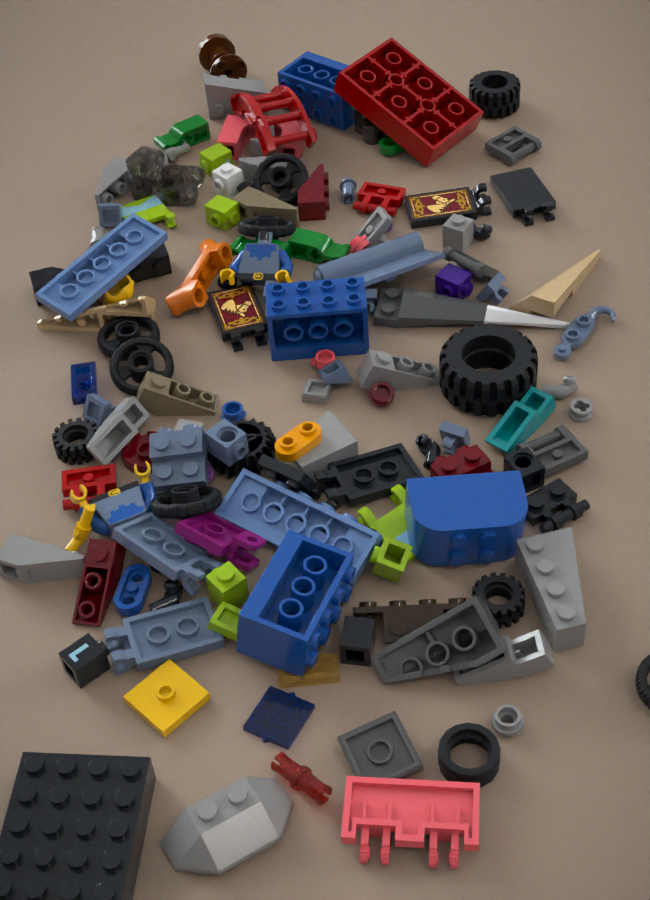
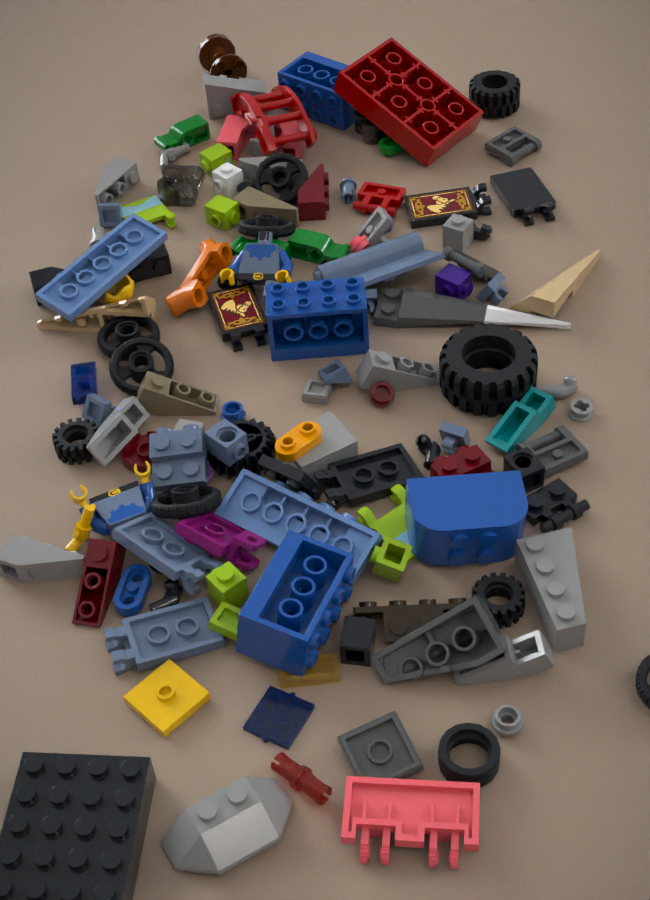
black brick [58,633,111,689] -> none
red plate [62,463,117,512] -> none
clear smoke piece [126,145,168,201] -> none
coral plate [311,349,337,370] -> none
sand blue piece [553,306,617,360] -> none

